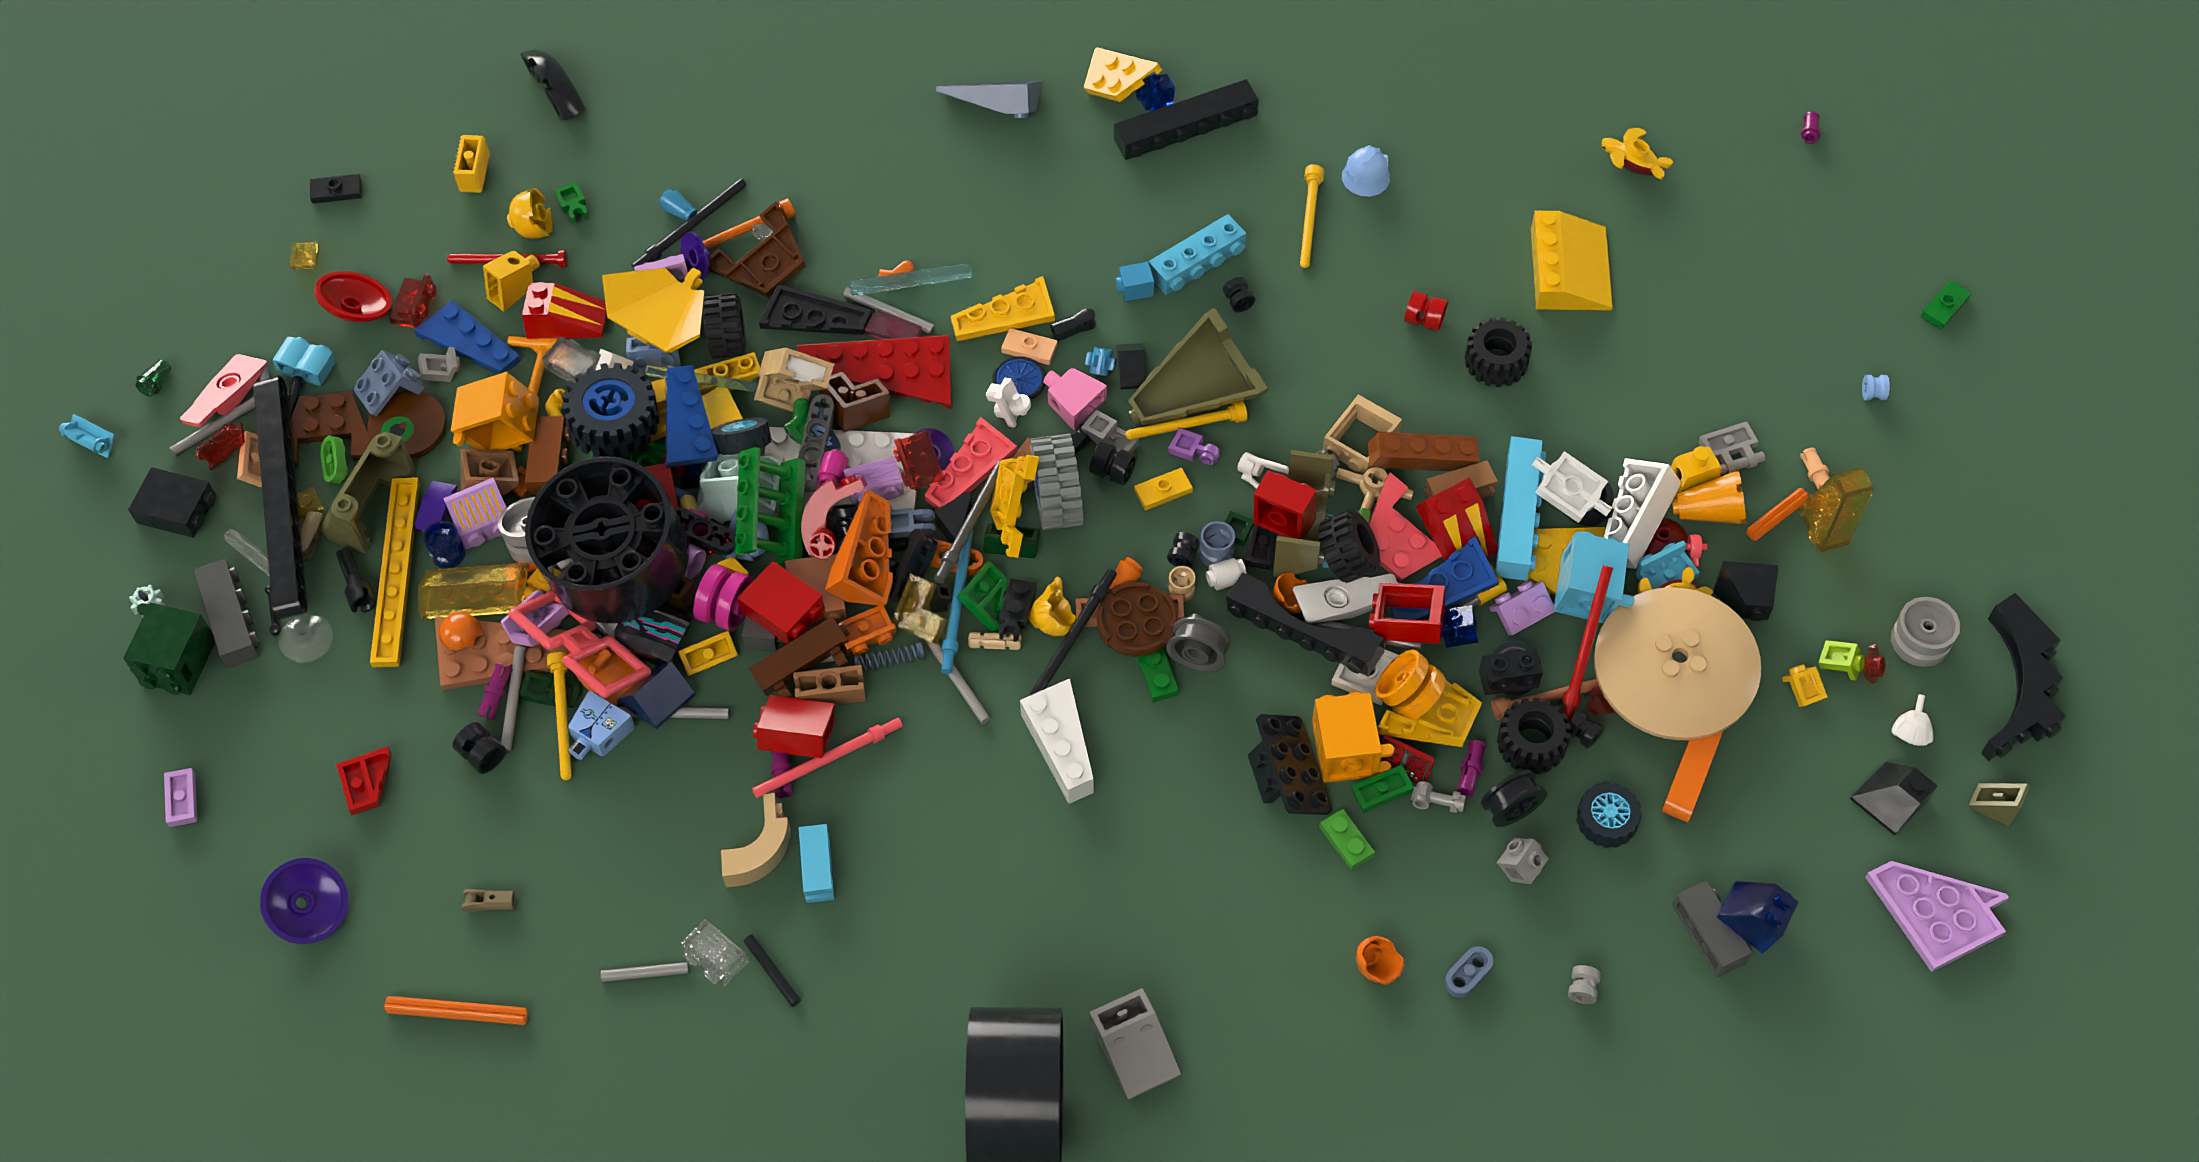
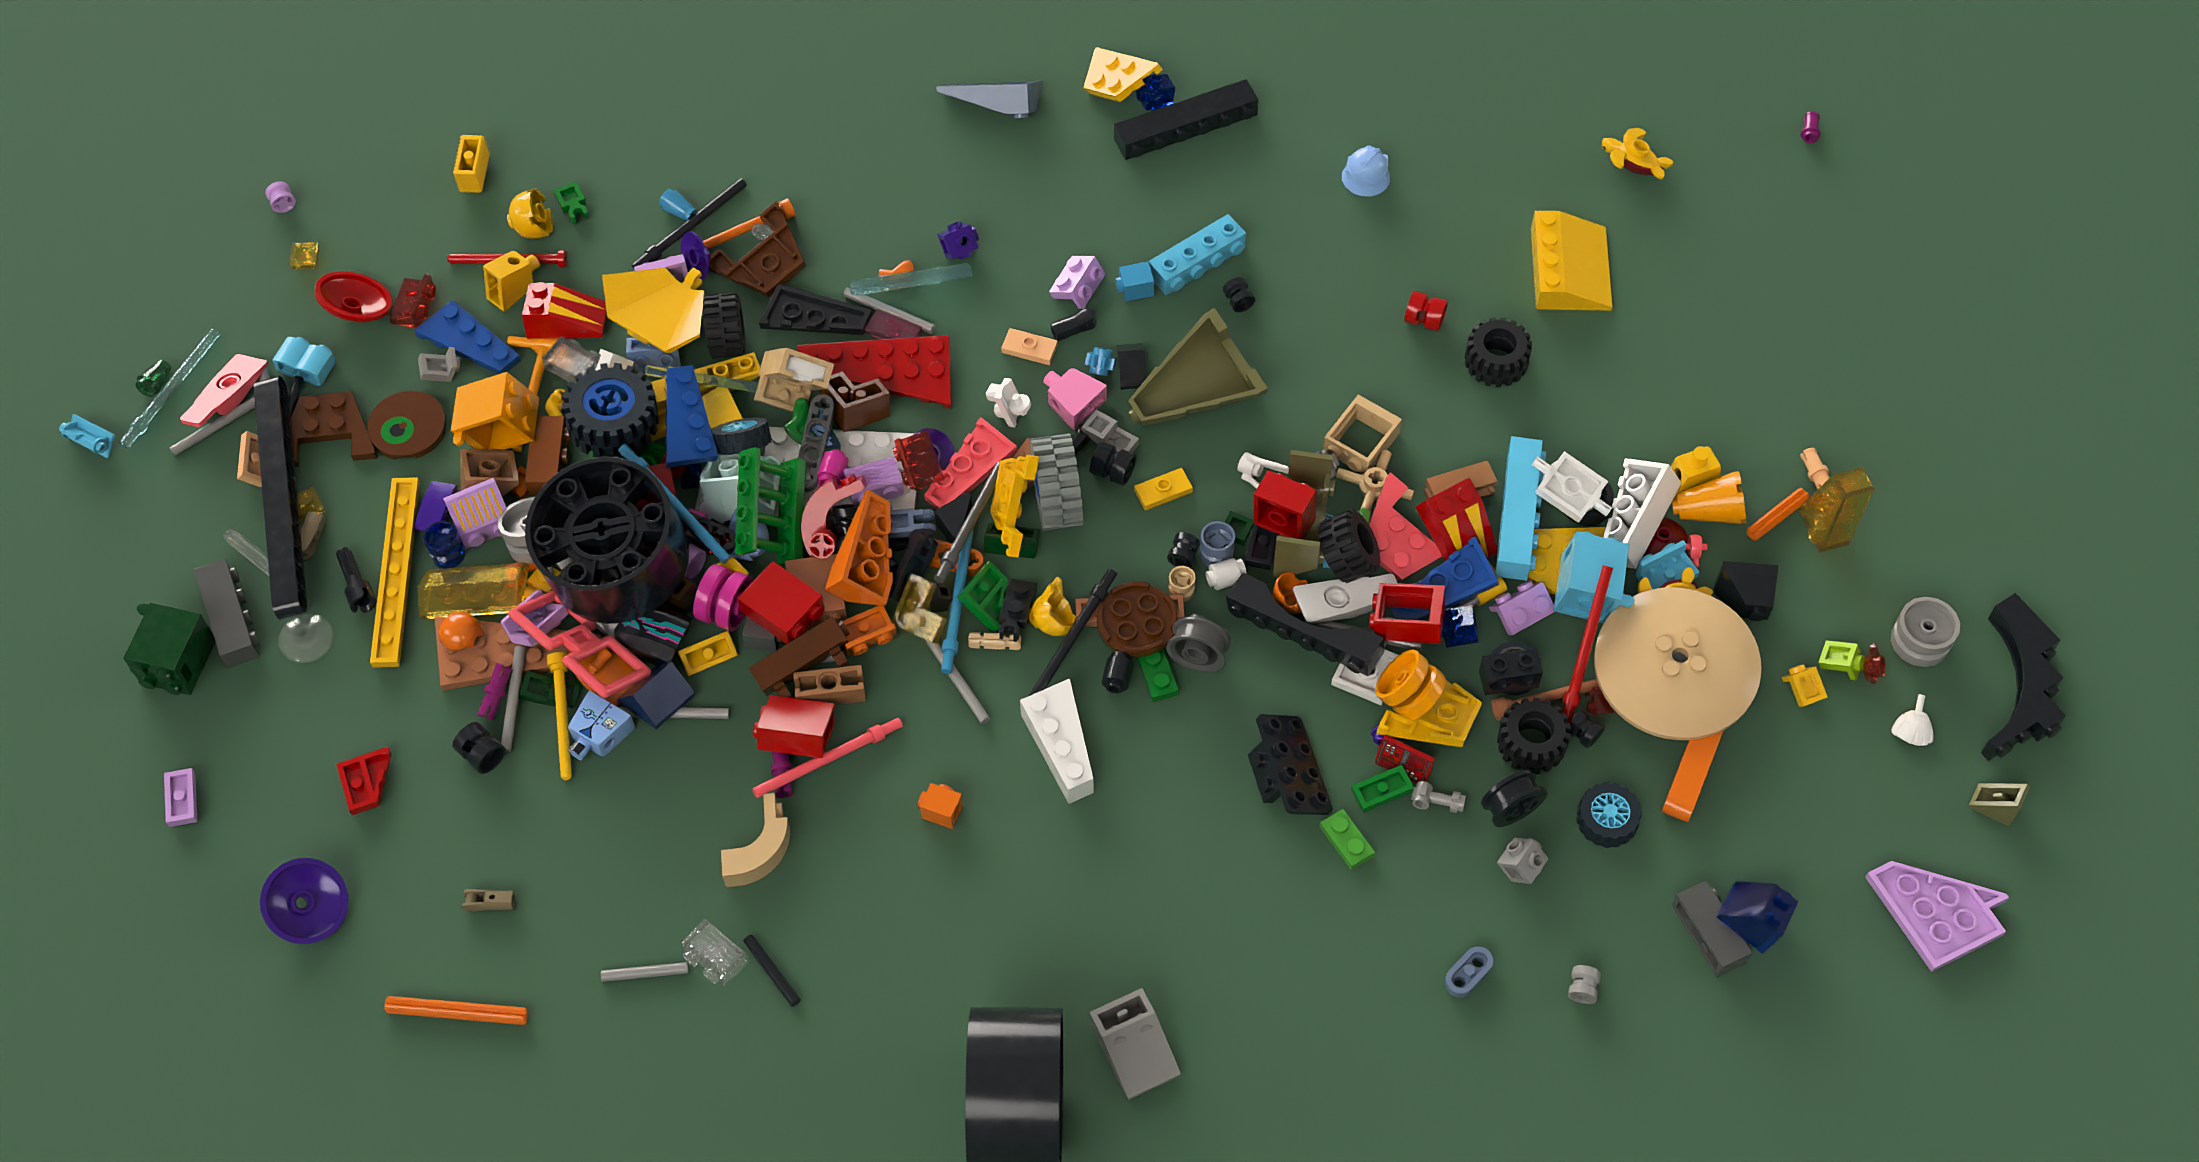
black brick [128,467,216,538] -> none
light aqua gear [129,584,165,618] -> none
clear red hinge [195,422,245,470] -> none
black hinge [265,585,281,636] -> none
black plate [310,174,361,204] -> none
bright green plate [320,435,348,484] -> none
olive windscreen [322,432,416,554] -> none
sand blue bracket [354,349,425,416] -> none
black brick [520,50,585,120] -> none
light yellow arm [675,487,697,510] -> none
medium azure piece [799,824,835,903] -> none
sand blue piece [854,642,925,672] -> none
yellow wing [951,276,1055,342] -> none
blue wheel [992,357,1046,400] -> none
orange cone [1107,557,1143,593] -> none
yellow piece [1125,401,1247,440] -> none
medium lavender plate [1168,428,1220,466] -> none
yellow piece [1300,165,1325,268] -> none
light orange container [1312,692,1394,783] -> none
orange hair [1356,935,1404,985] -> none
dark orange brick [1368,432,1479,471] -> none
magenta pin [1457,740,1486,797] -> none
light grey plate [1698,421,1765,475] -> none
black slope [1850,762,1938,836] -> none
light blue wheel [1862,375,1890,401] -> none
green plate [1920,280,1971,330] -> none
none -> clear light blue bar [119,329,220,448]
none -> lavender wheel [265,181,296,213]
none -> dark azure bar [618,444,731,564]
none -> orange brick [918,783,963,829]
none -> dark purple brick [937,221,979,259]
none -> lavender bracket [1049,256,1105,309]
none -> black brick [1102,651,1133,694]

